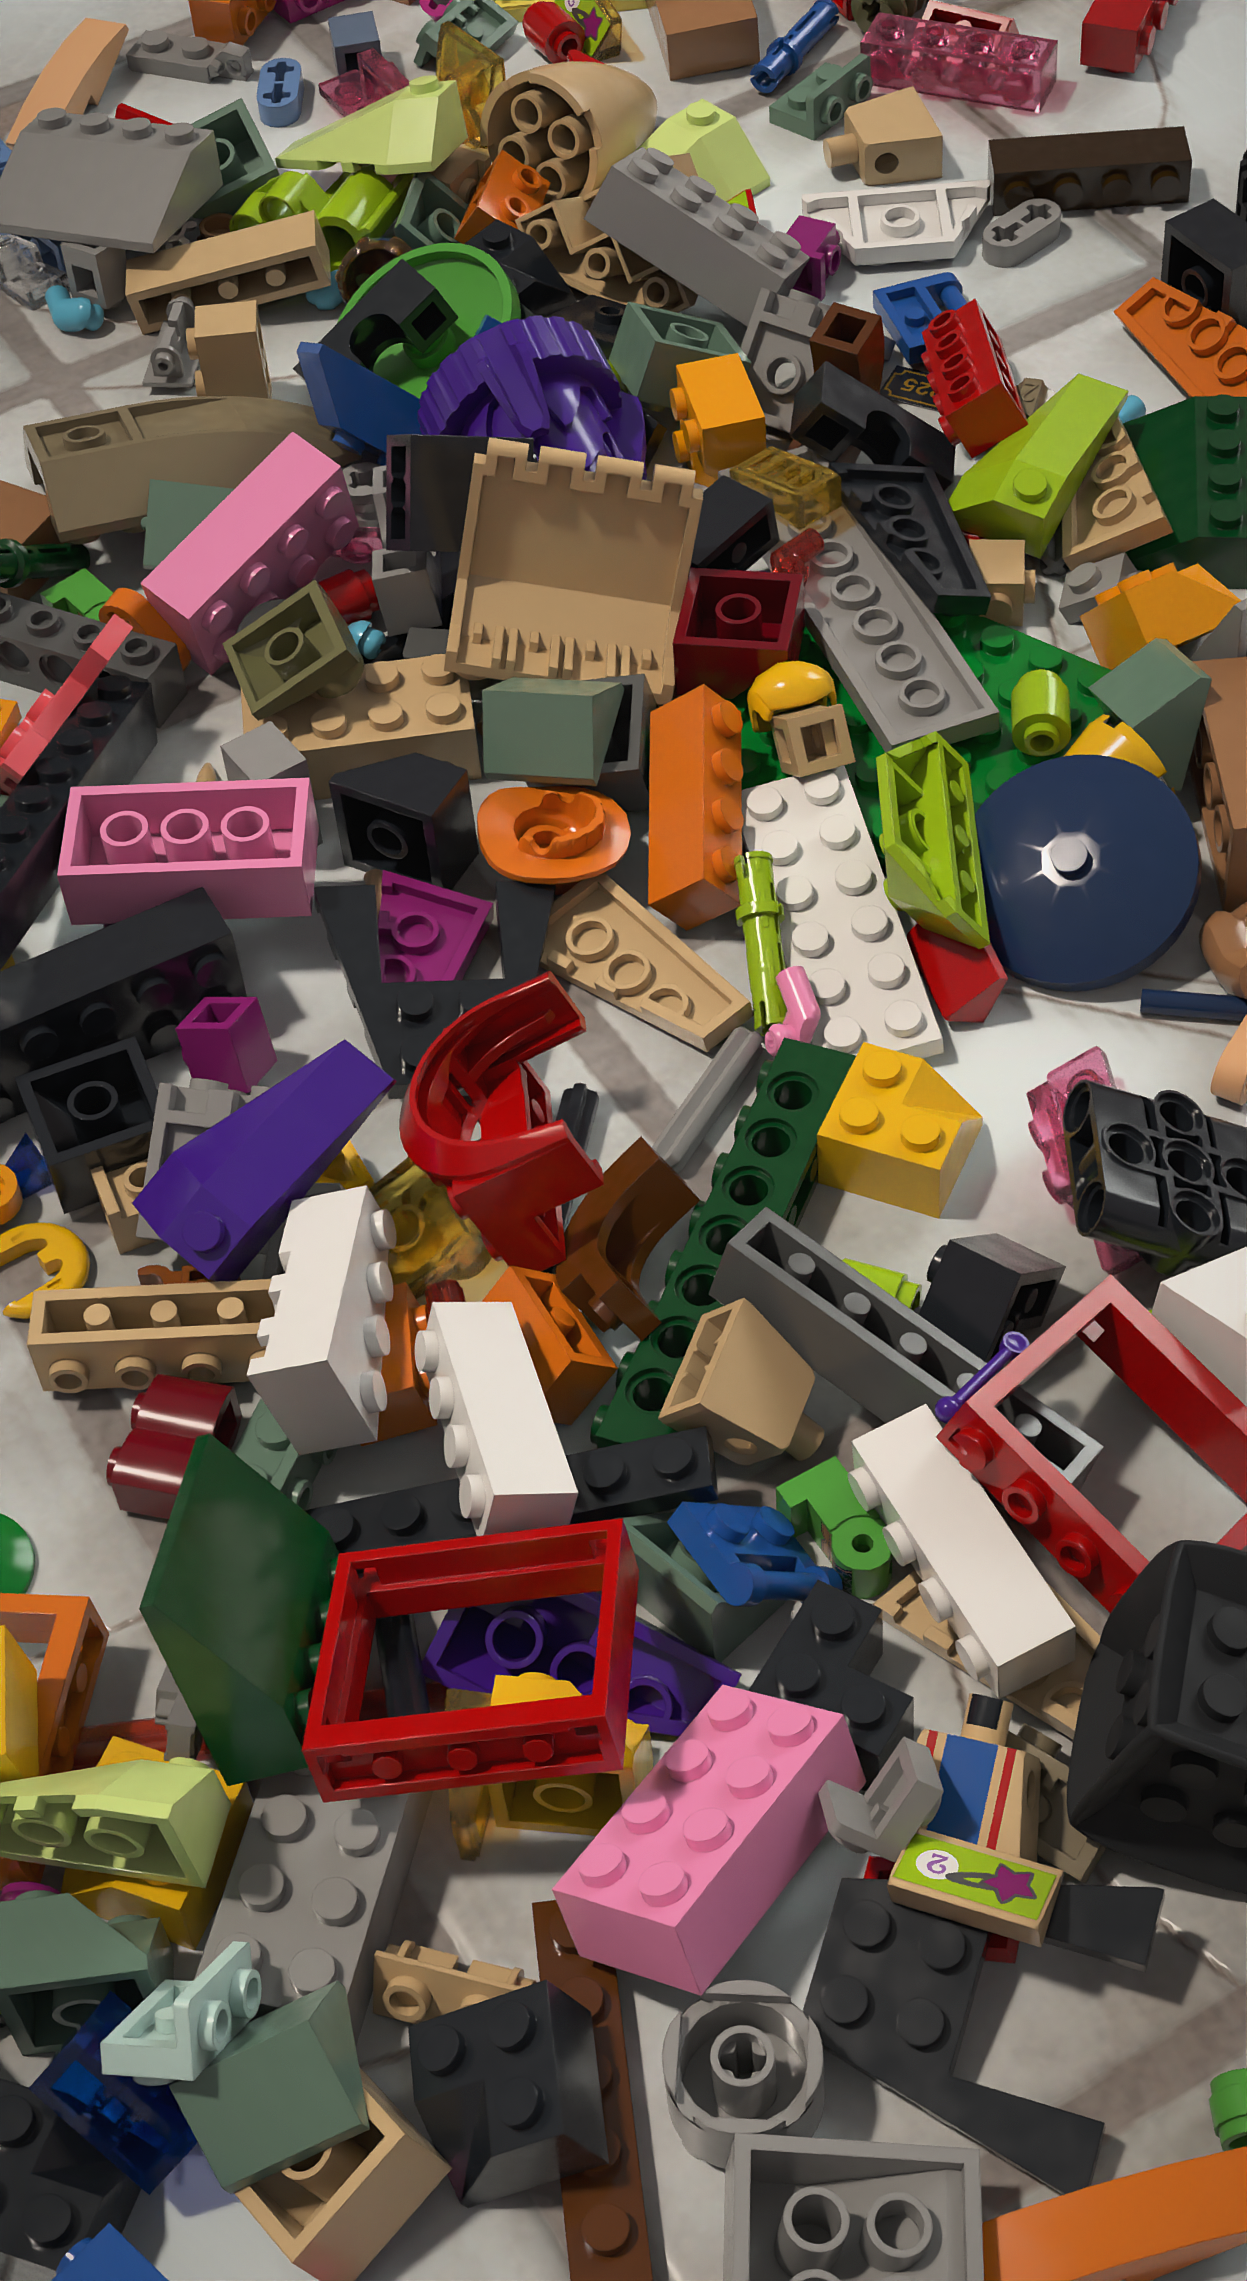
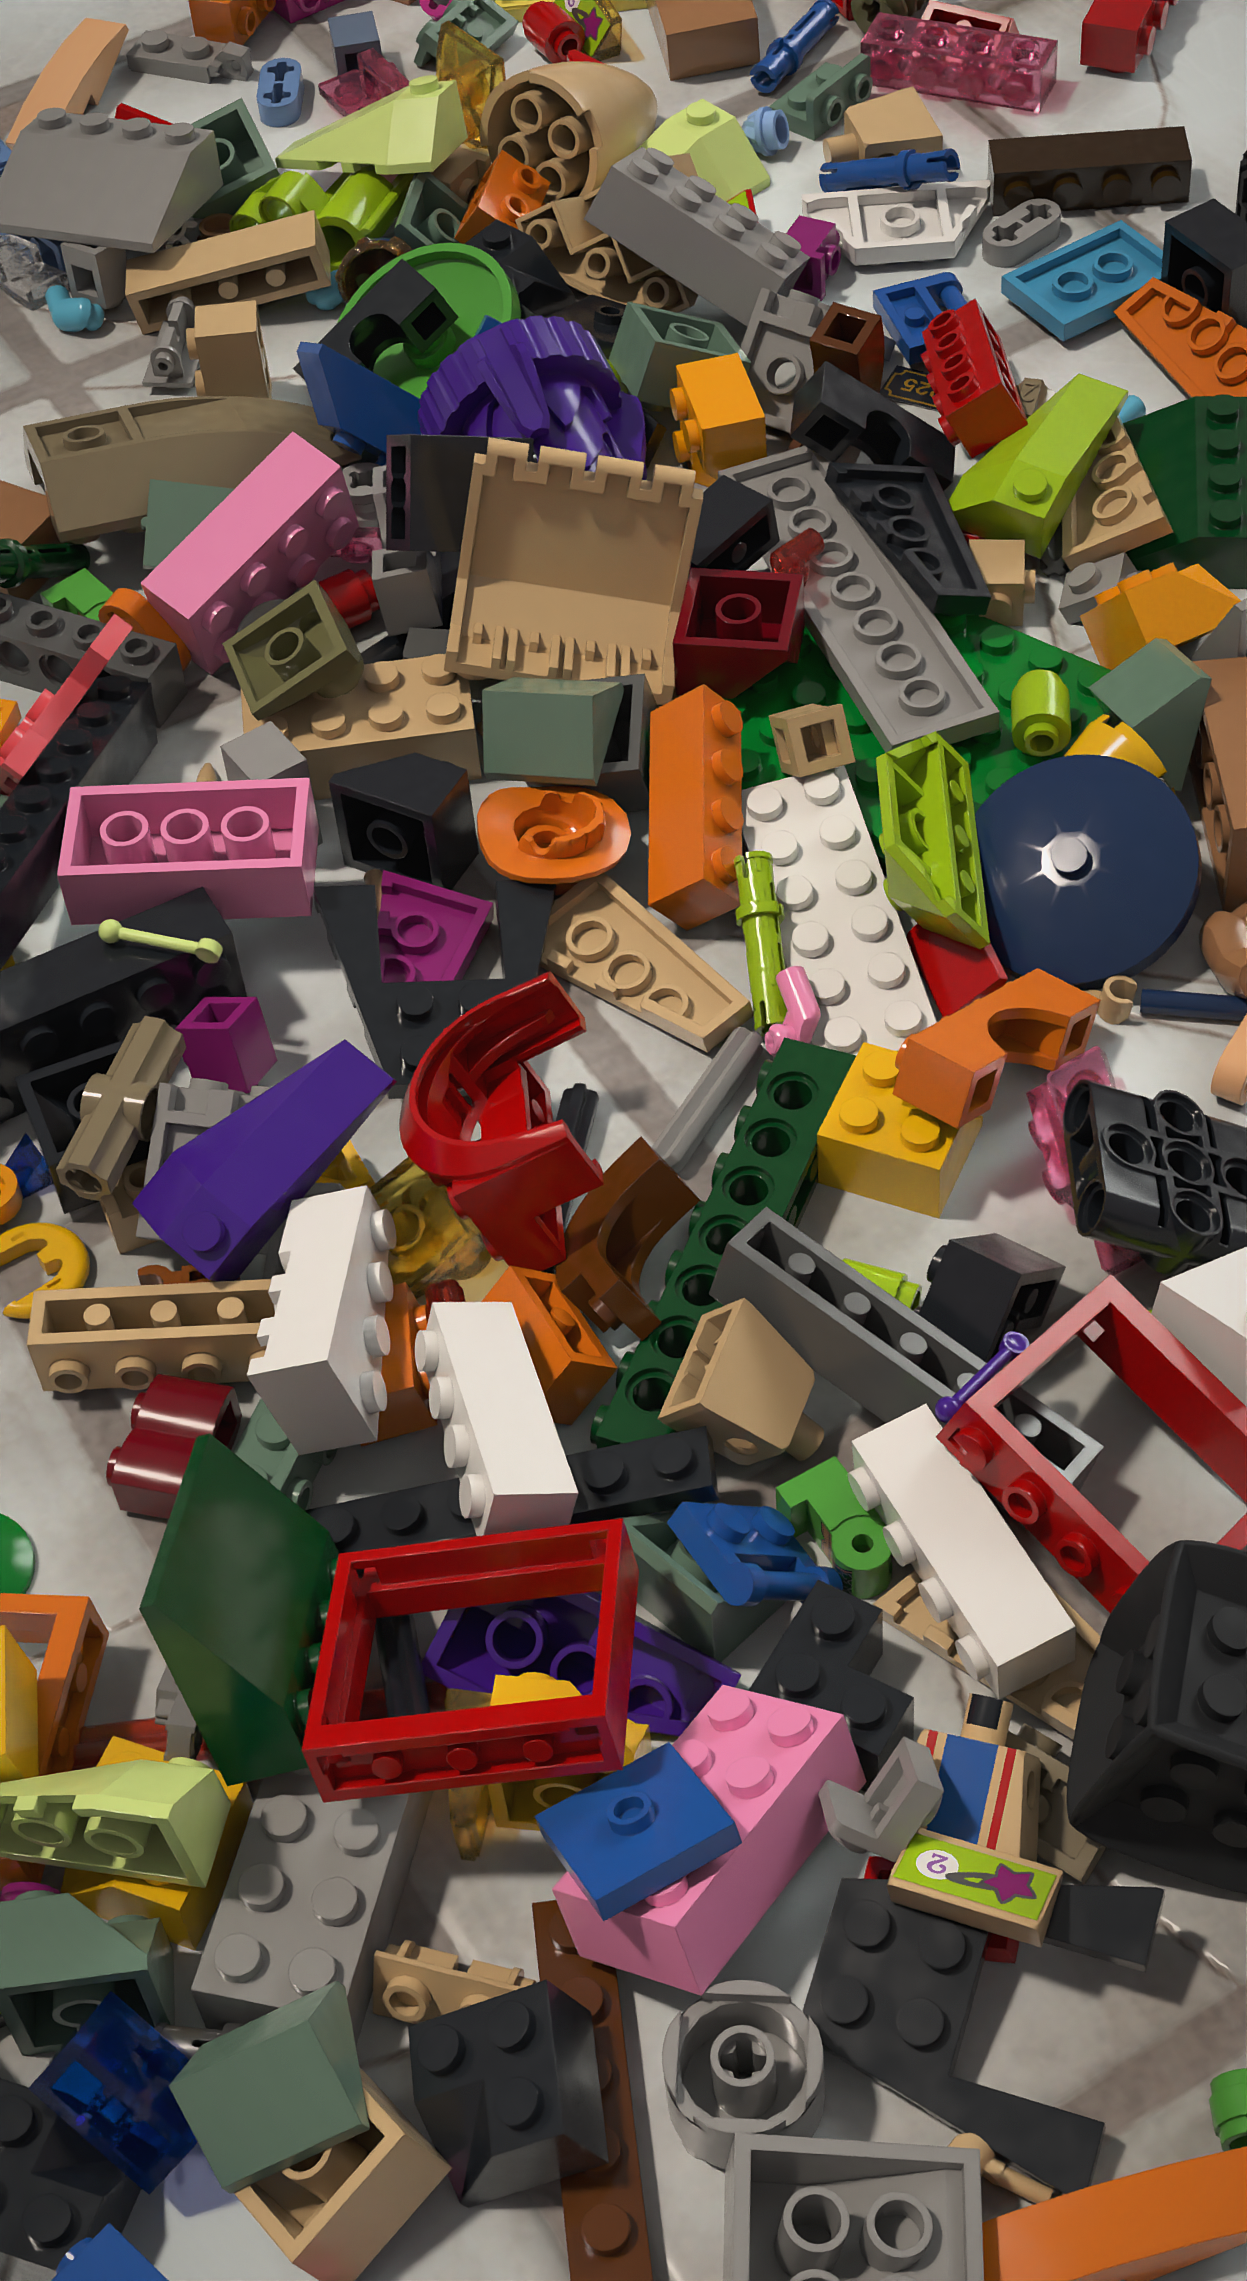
light aqua bracket [100,1941,262,2086] -> none
medium azure arm [348,620,386,659] -> none
clear yellow slope [729,446,842,530] -> none
yellow hair [747,661,837,733] -> none
none -> dark tan piece [56,1016,186,1201]
none -> yellowish green hinge [98,919,223,963]
none -> blue plate [534,1742,742,1921]
none -> light blue plate [742,106,789,156]
none -> blue pin [819,148,960,193]
none -> orange arch [892,968,1101,1129]
none -> tan hand [947,2133,1054,2204]
none -> dark azure plate [1001,220,1163,342]
none -> tan hand [1082,975,1137,1024]

